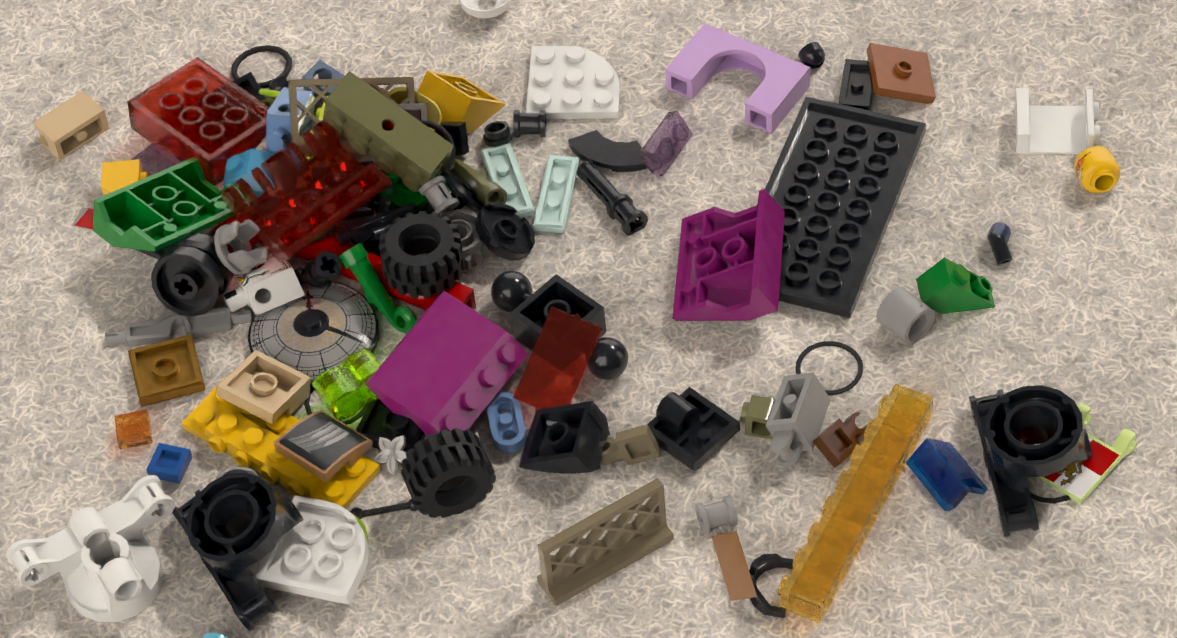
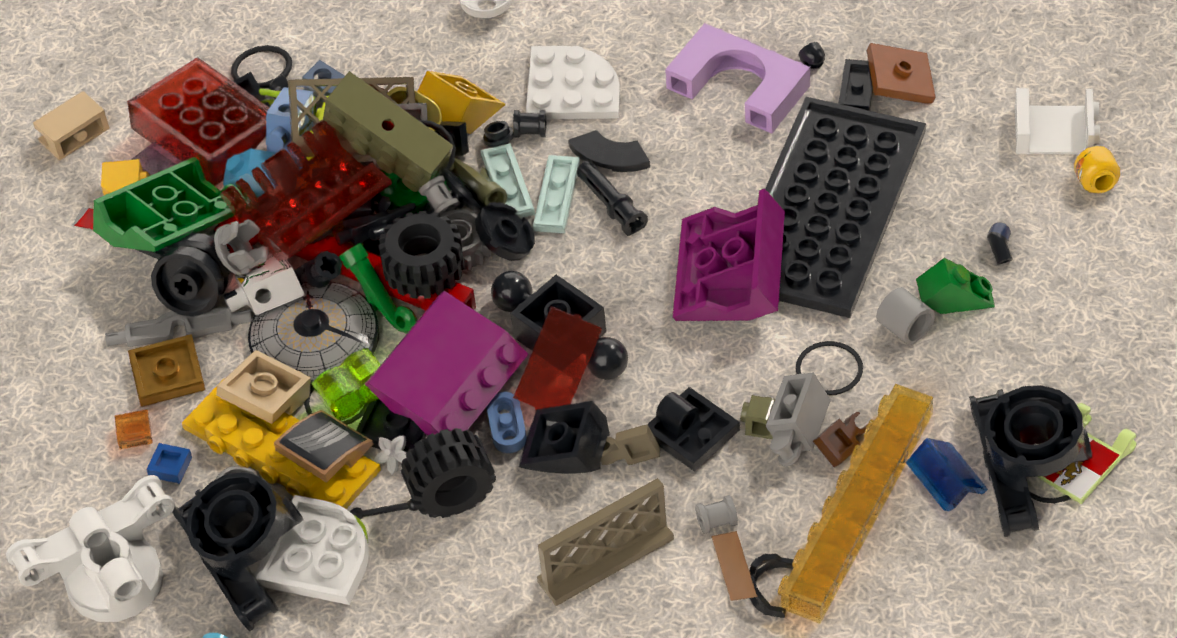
clear purple plate [638,111,693,176] -> none

